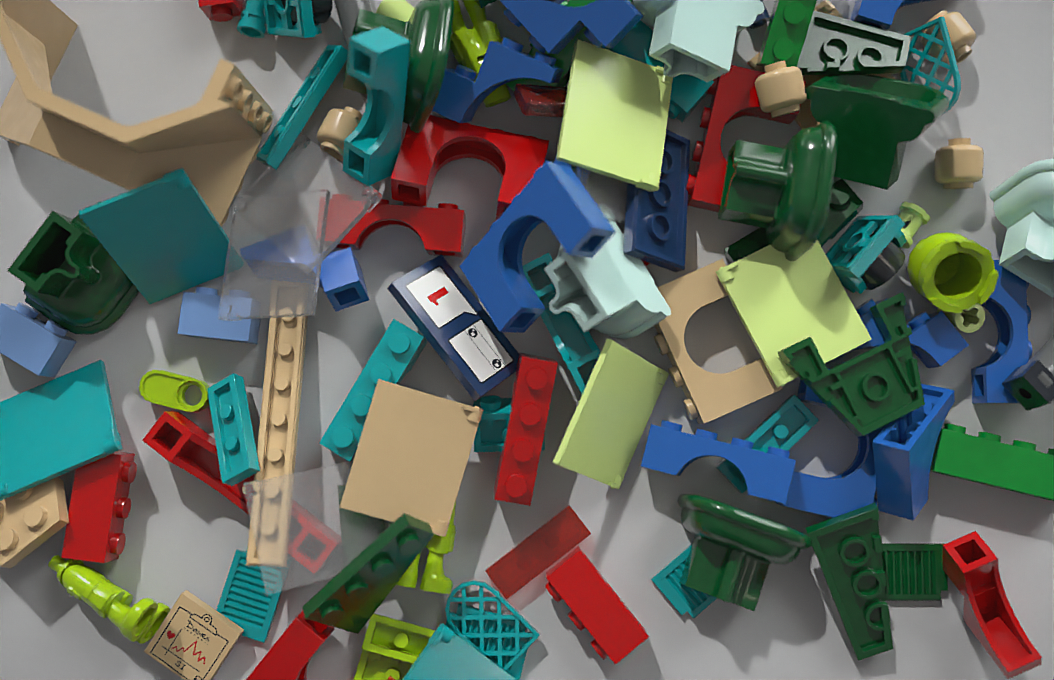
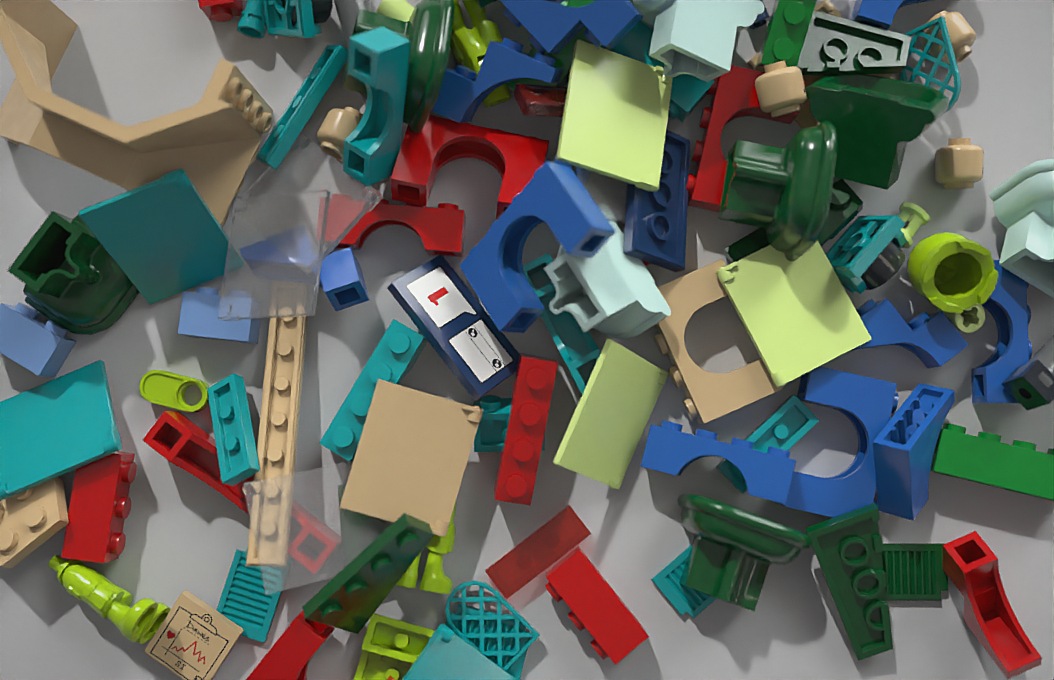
dark green wing [777,292,925,437] -> none

